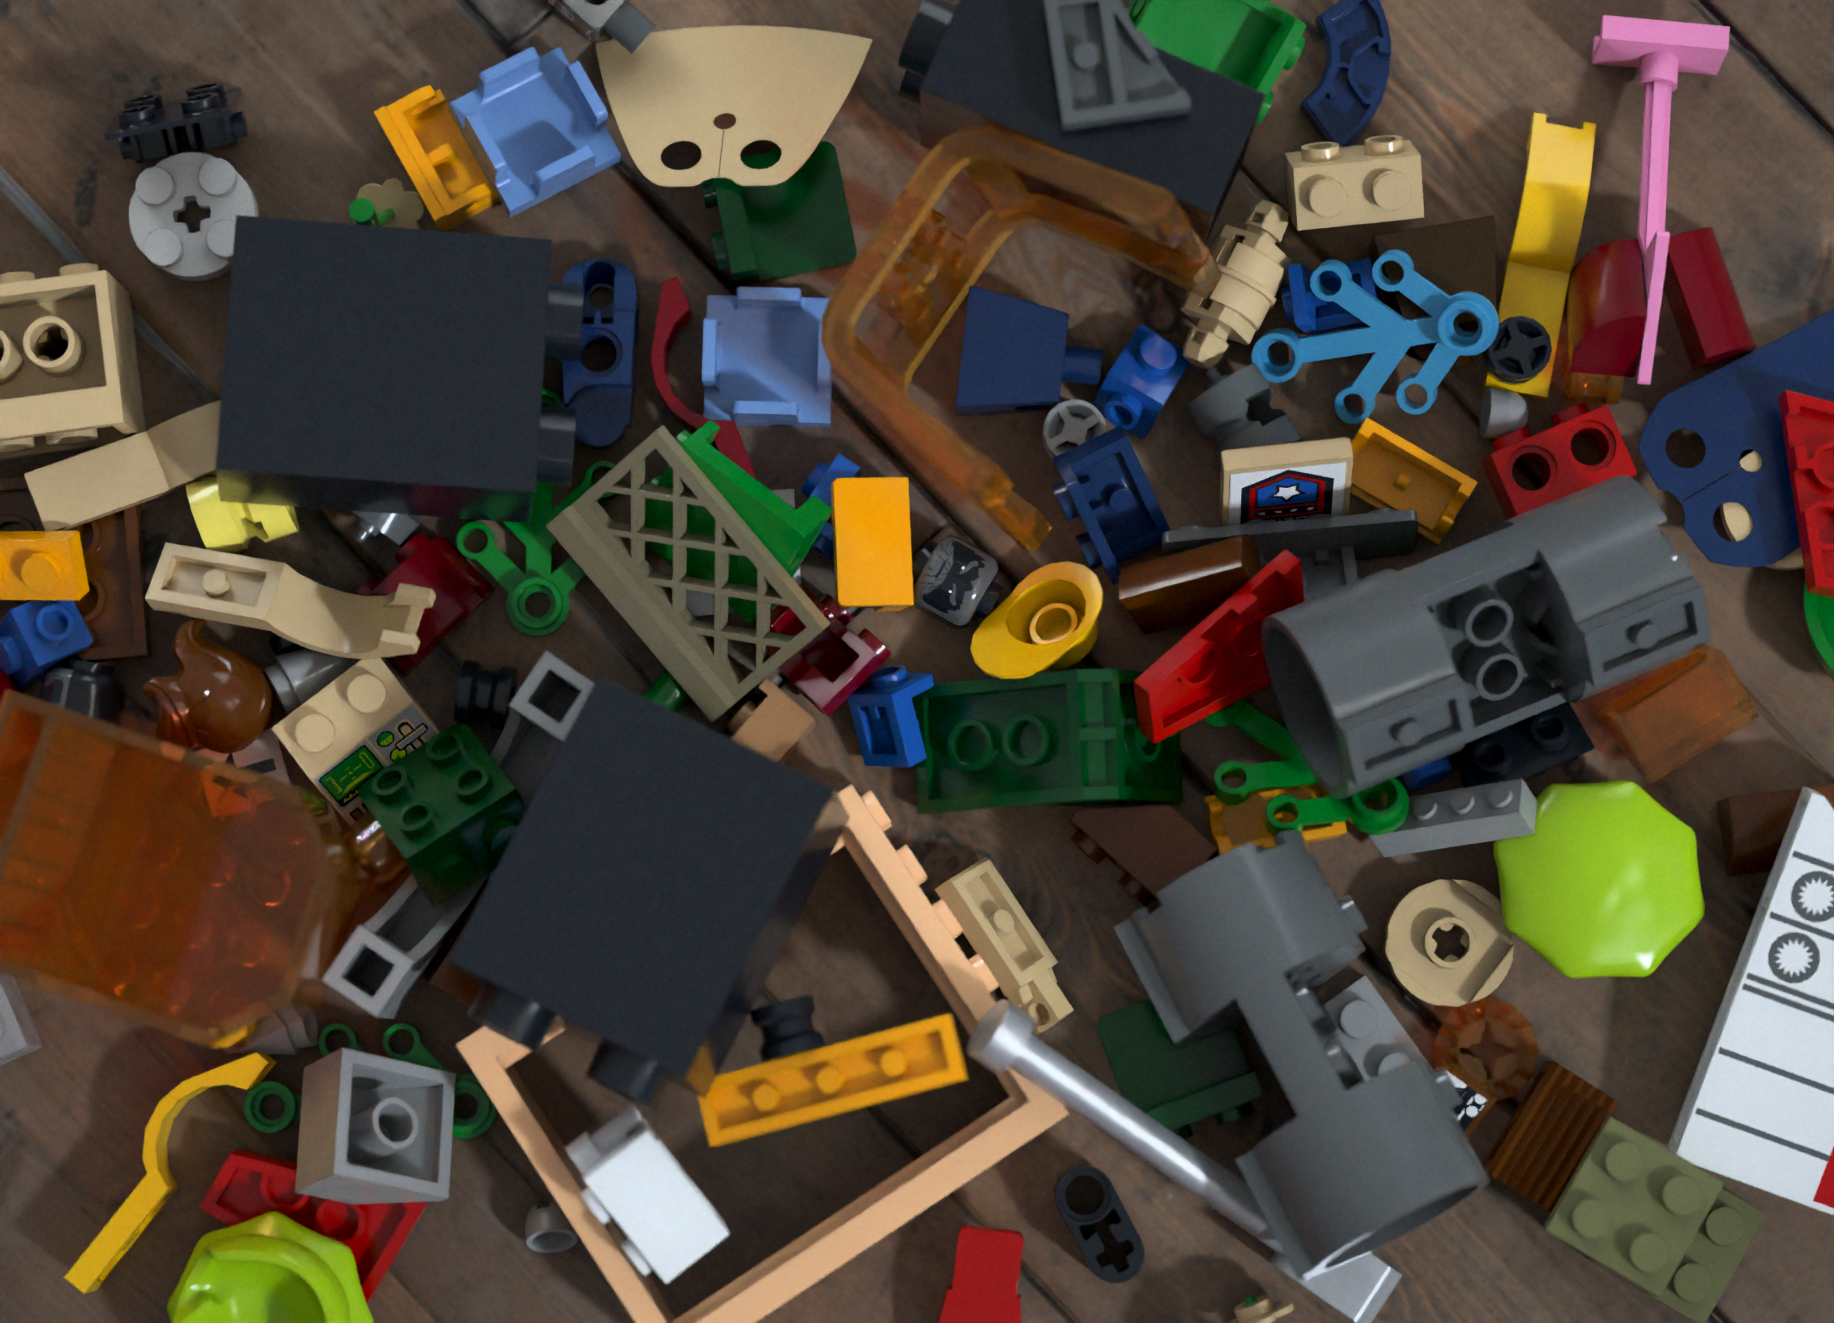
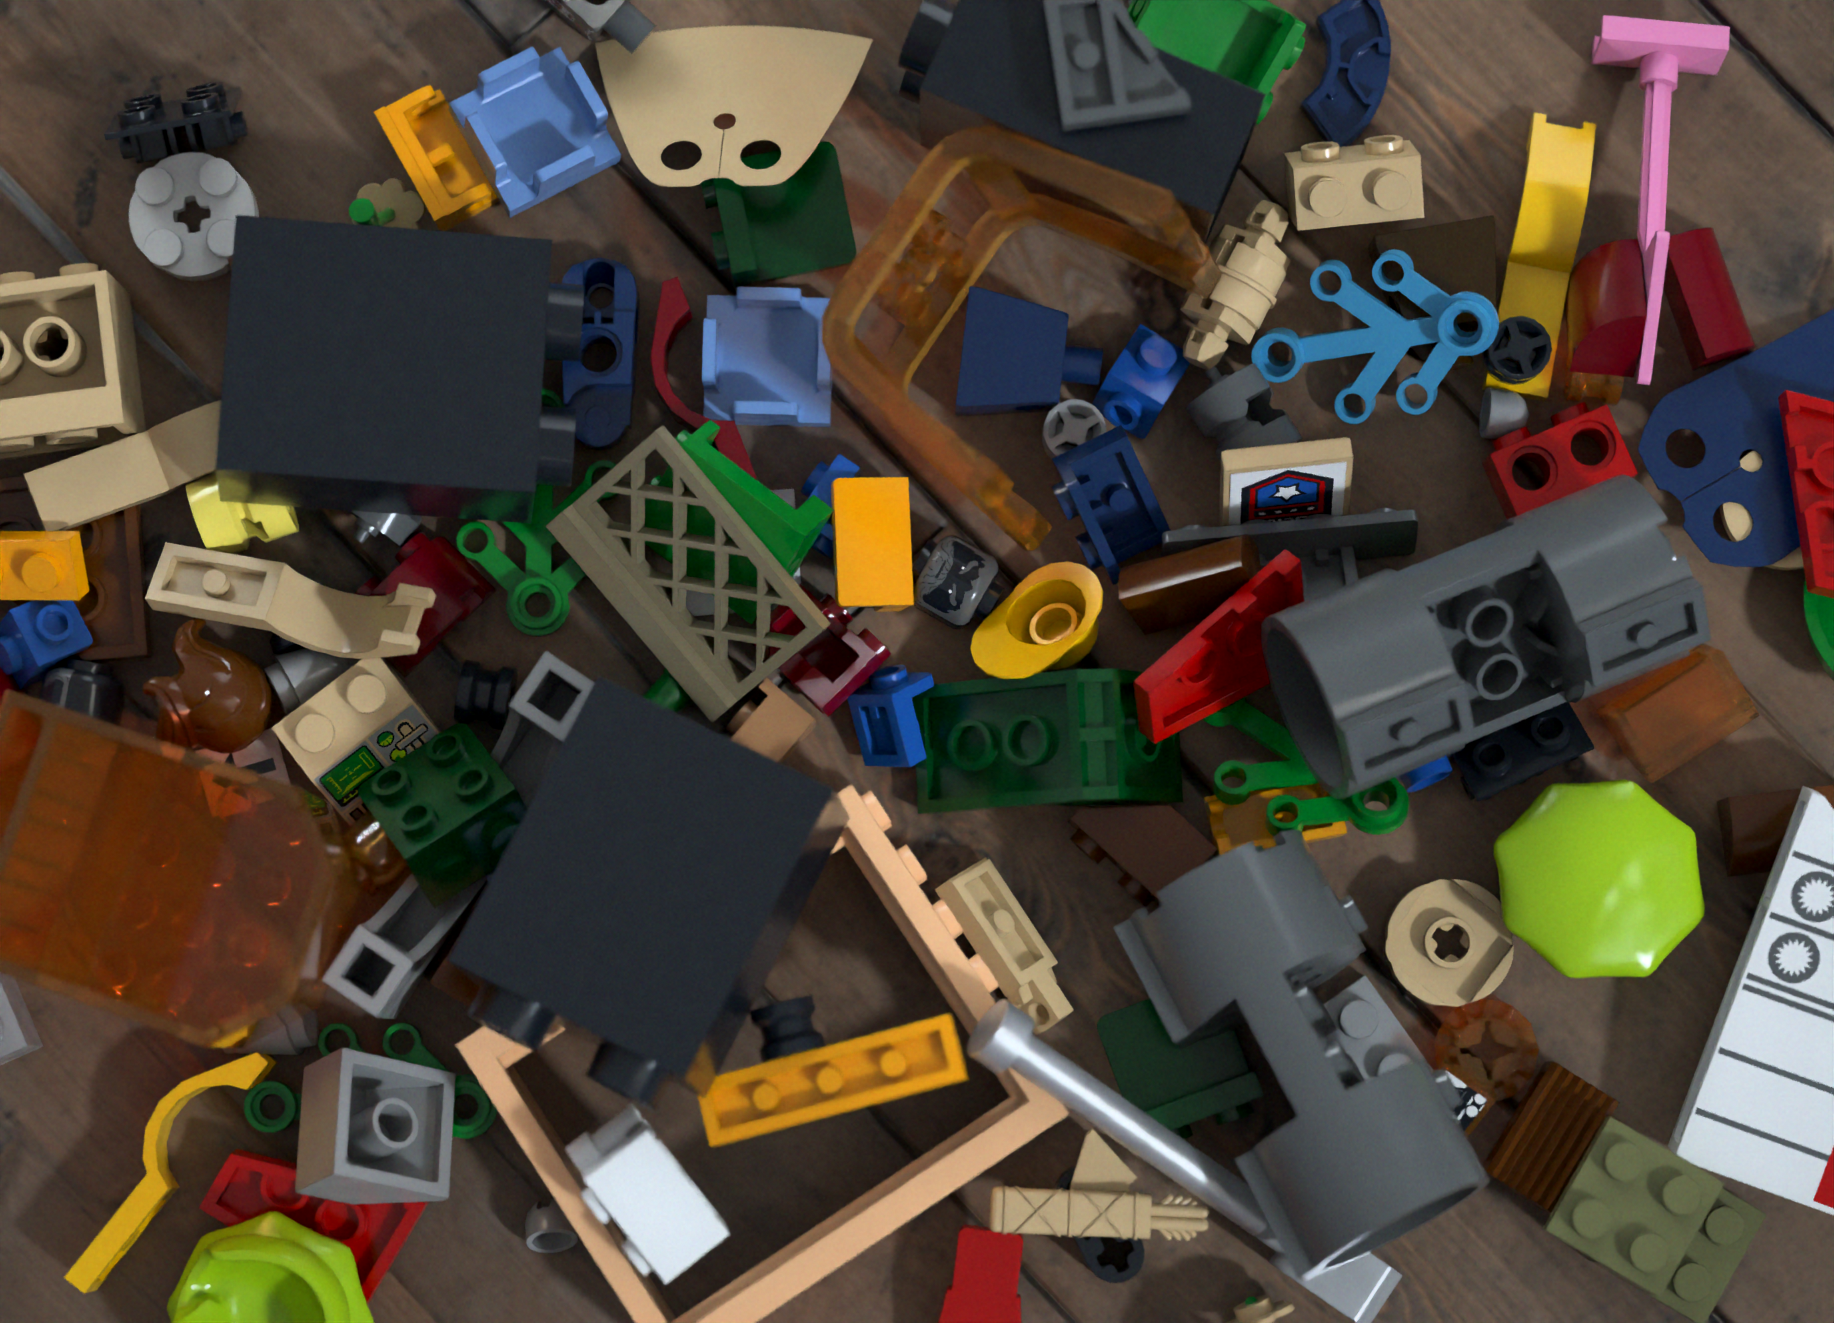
blue bracket [1282,258,1382,335] -> none
light orange hinge [1350,417,1478,545] -> none
light grey piece [1369,779,1537,858] -> none
none -> tan piece [989,1129,1209,1241]

